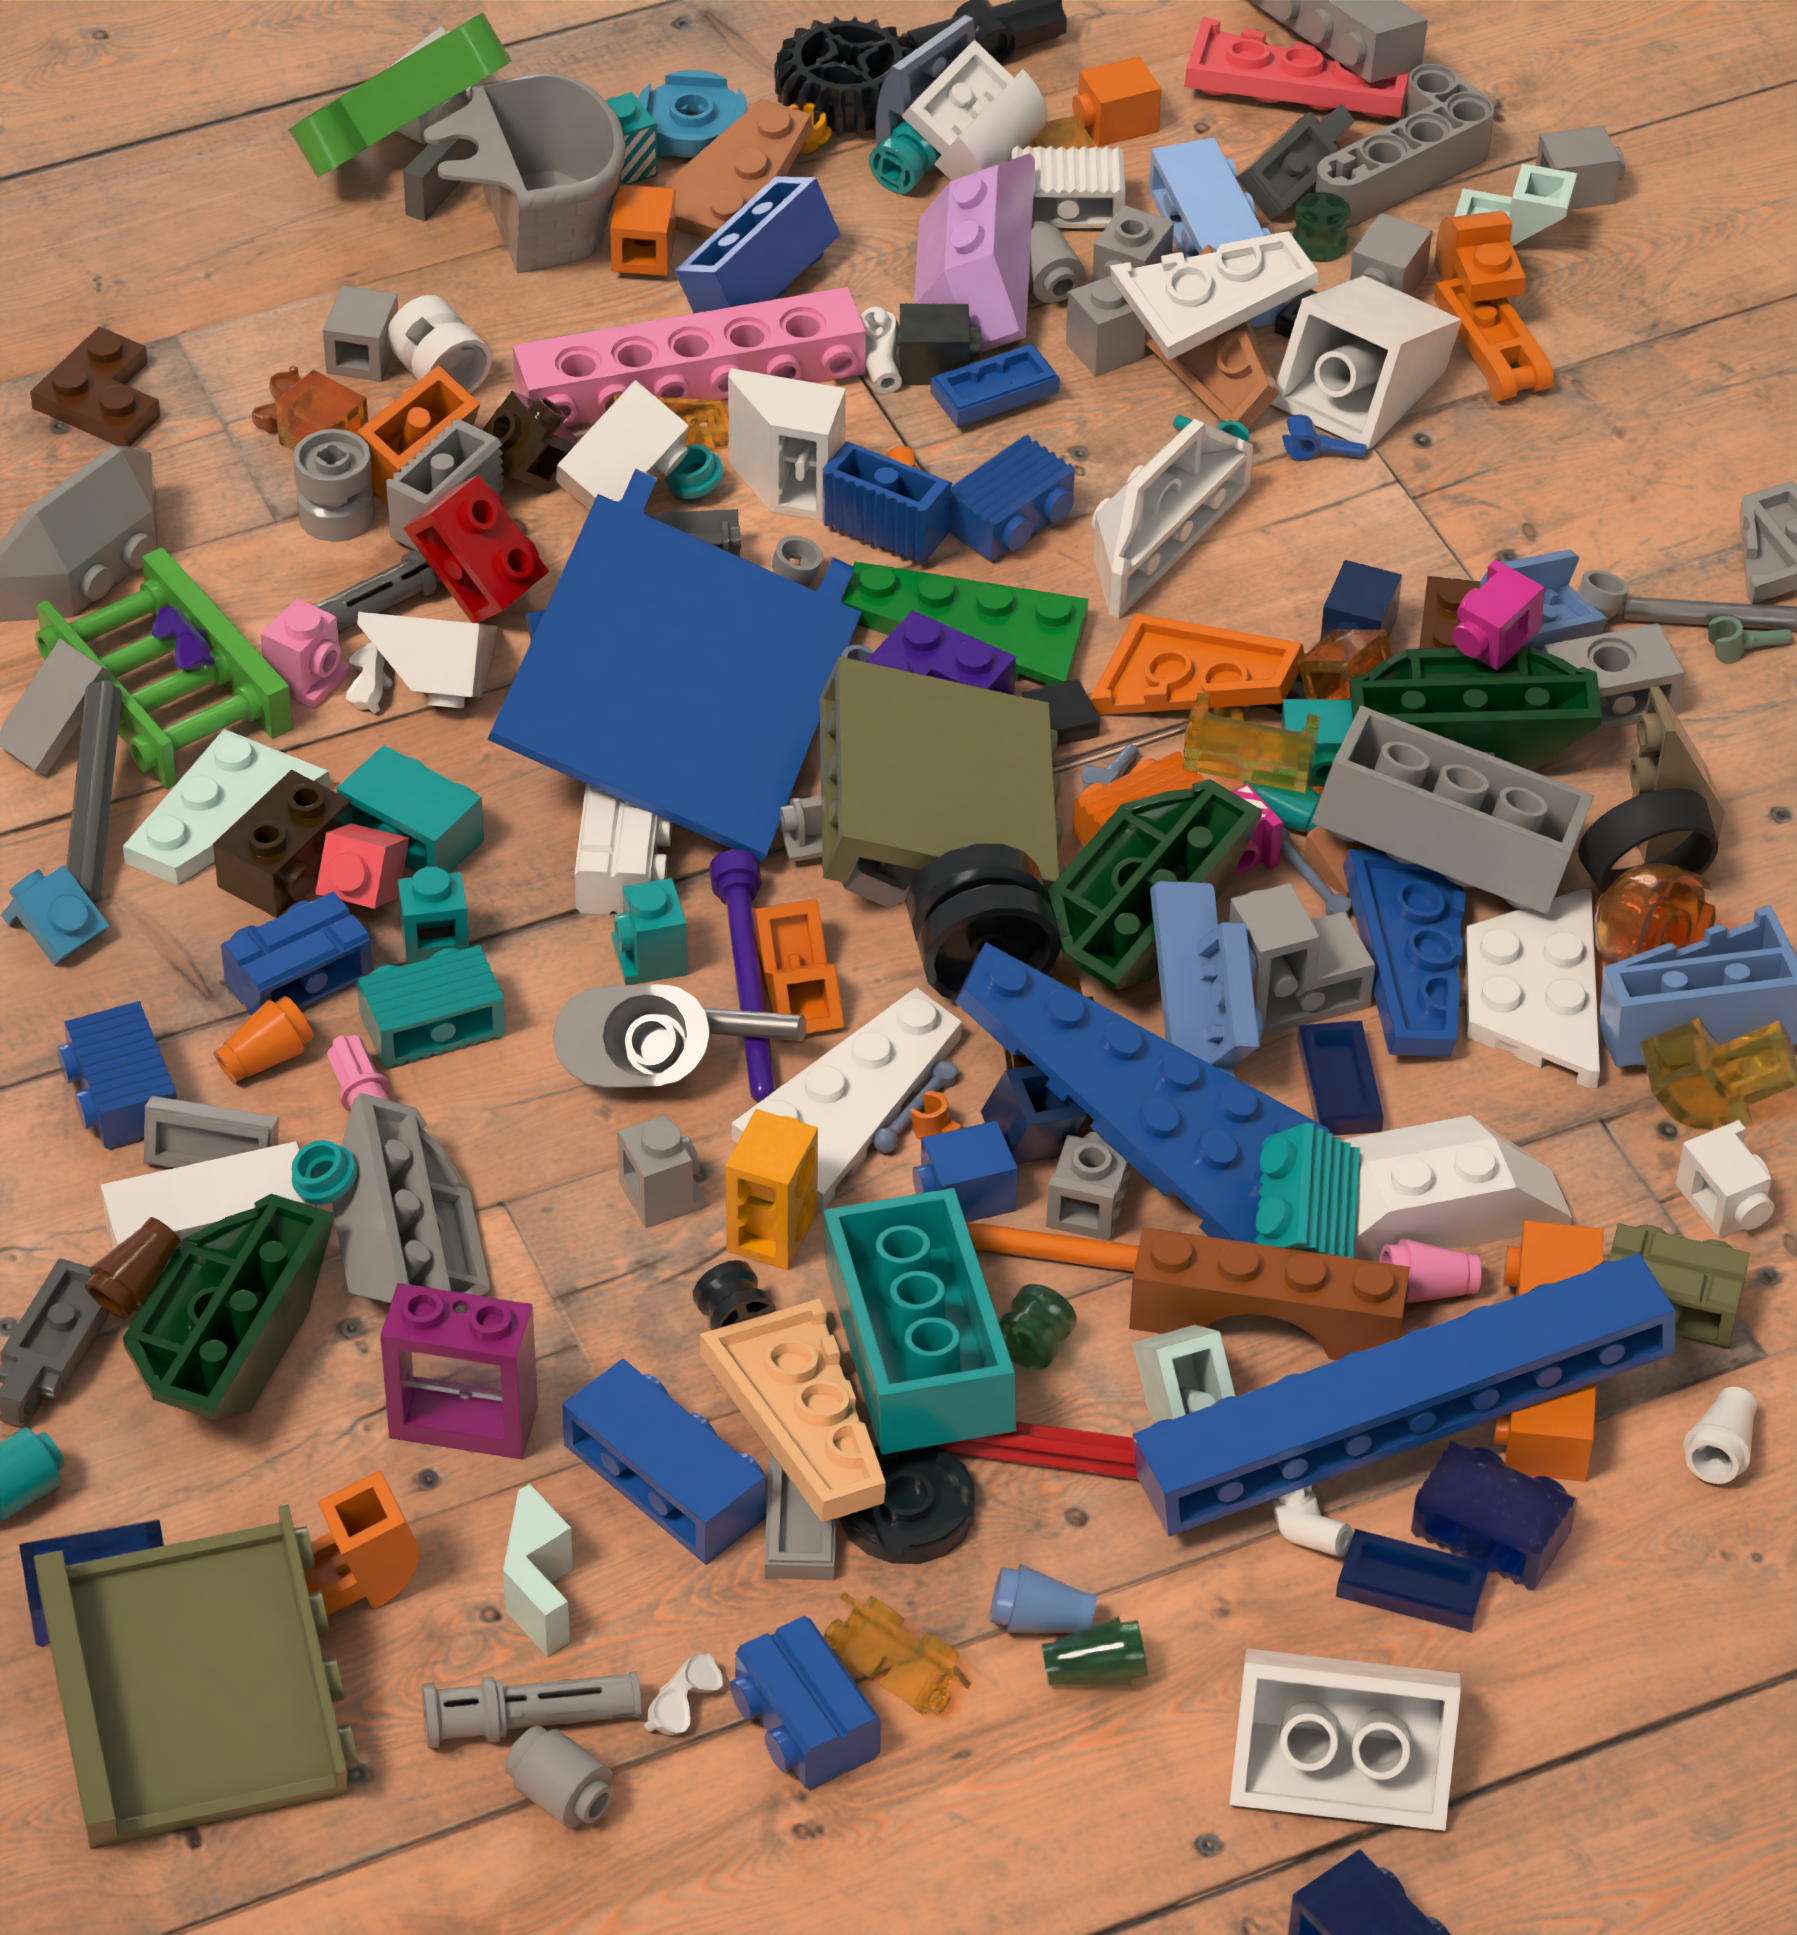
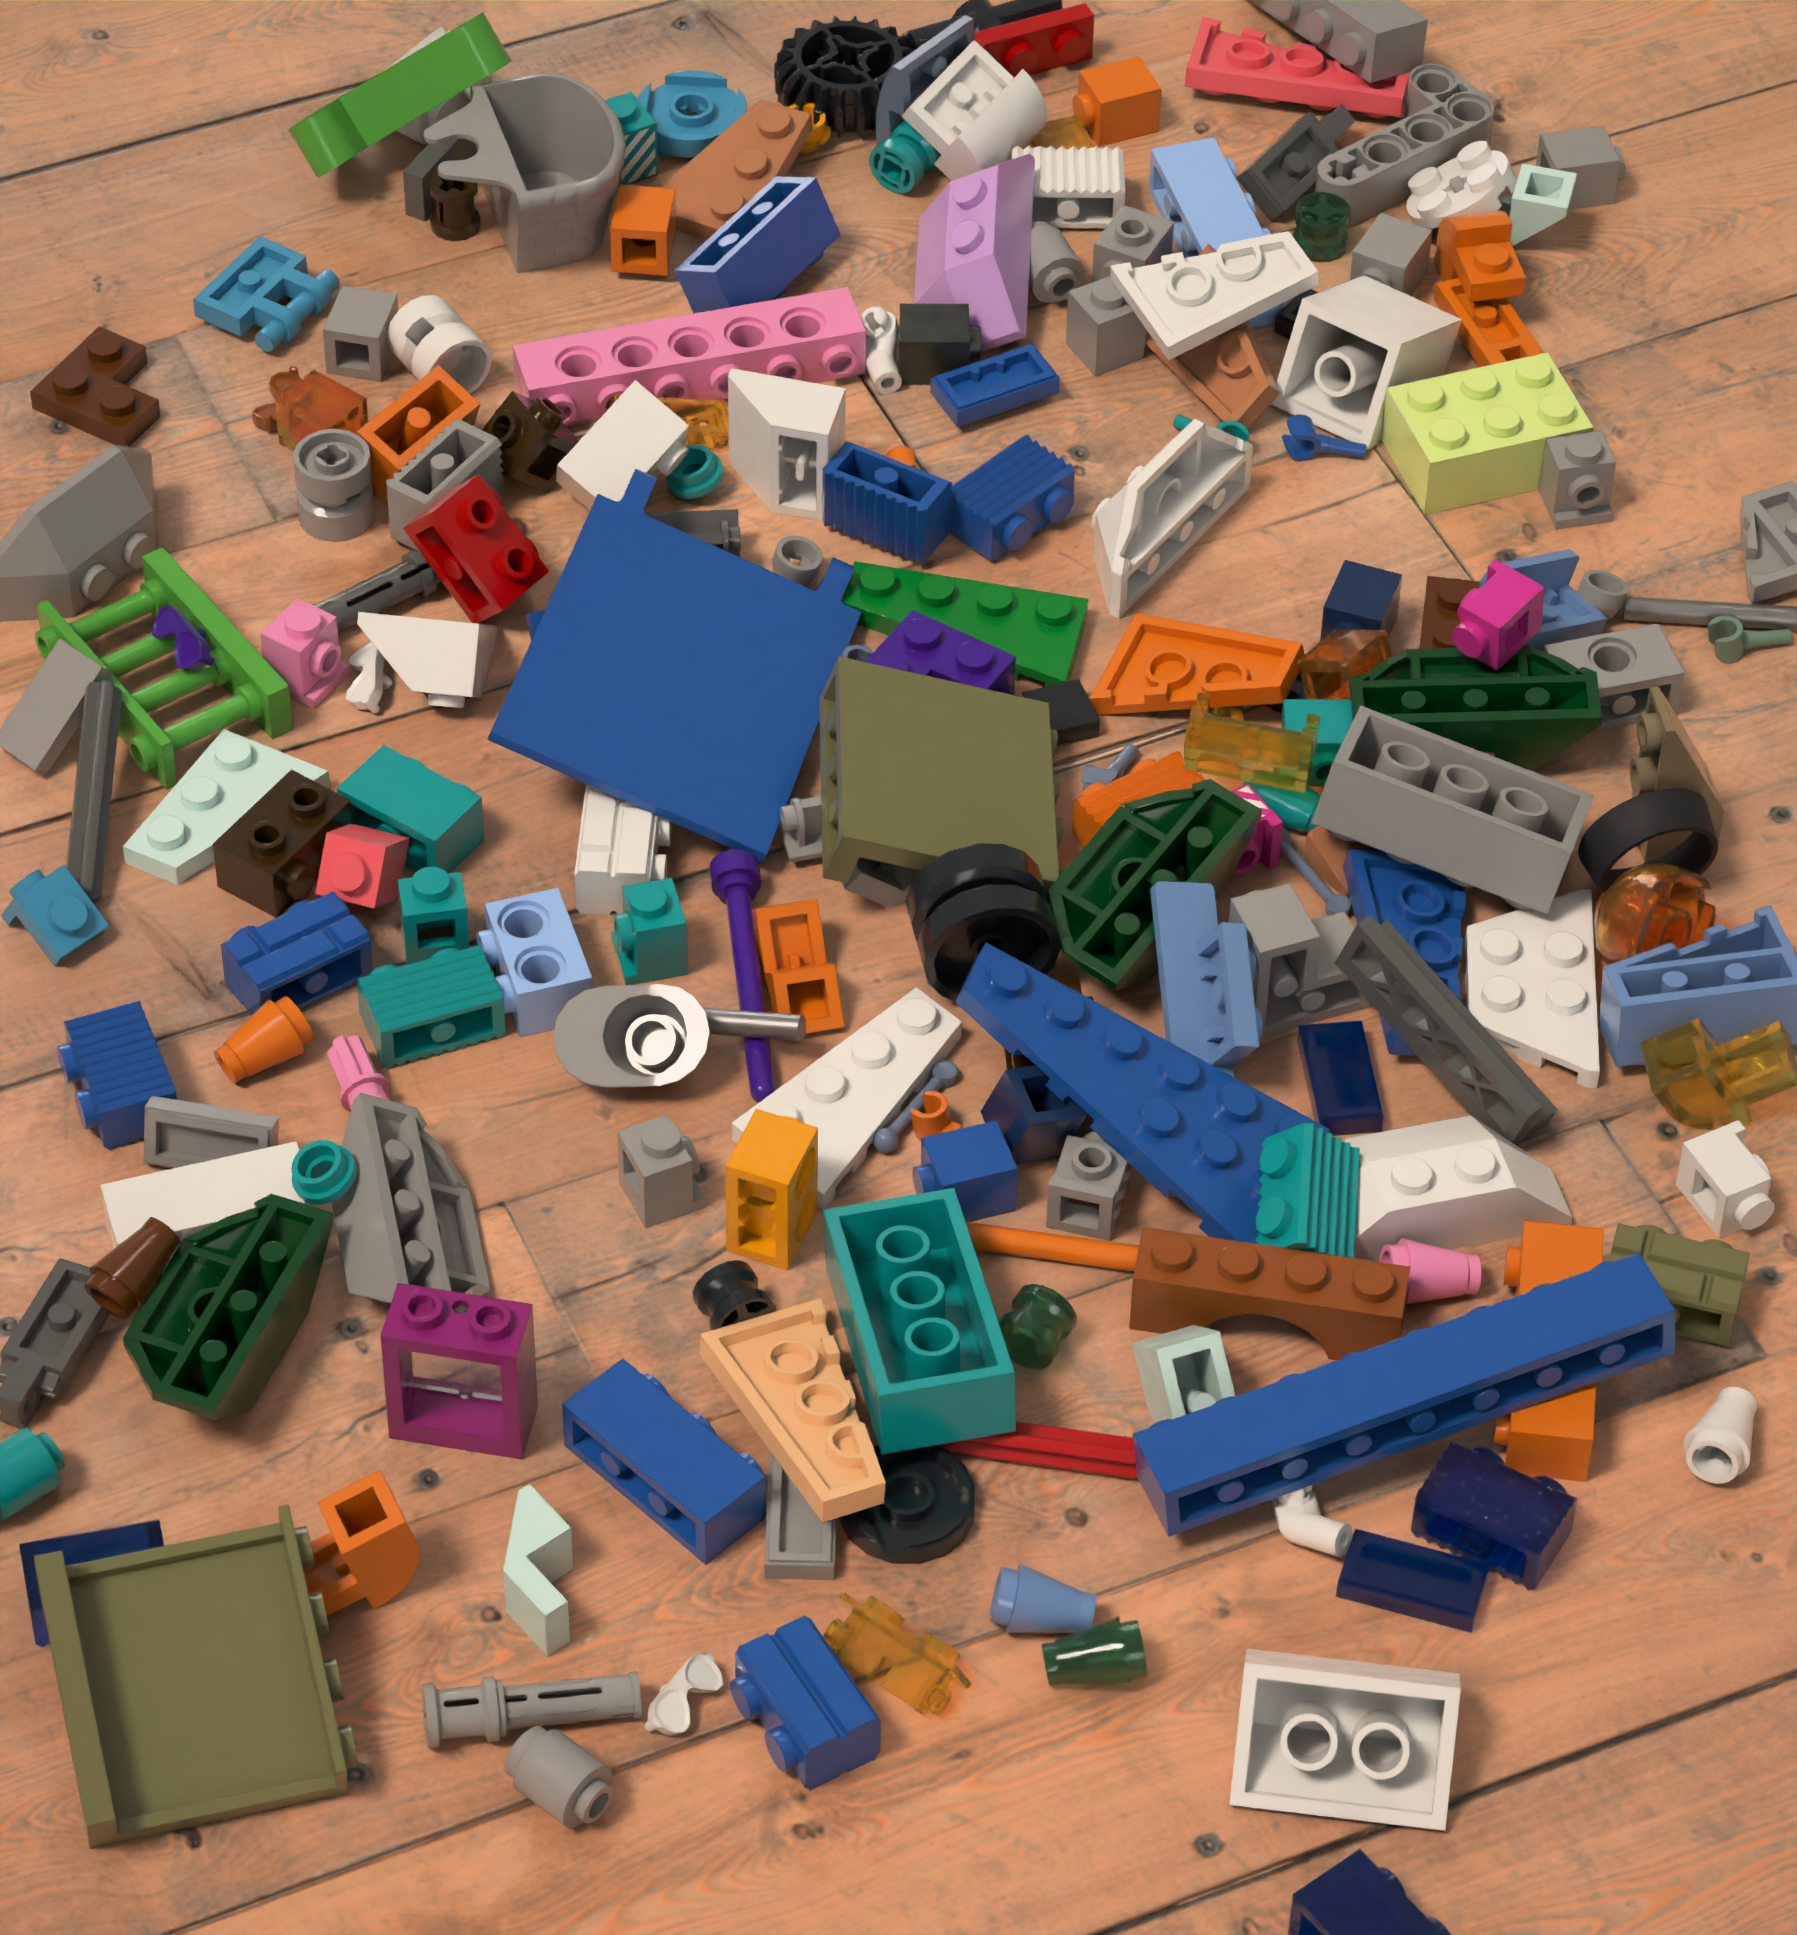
none -> dark azure plate [193,236,340,352]
none -> dark brown bush [429,170,481,241]
none -> light blue brick [477,888,593,1037]
none -> red plate [975,3,1095,77]
none -> dark grey fence [1335,915,1558,1145]
none -> yellowish green brick [1381,352,1594,515]
none -> white plate [1406,141,1517,229]
none -> light grey brick [1539,431,1616,530]

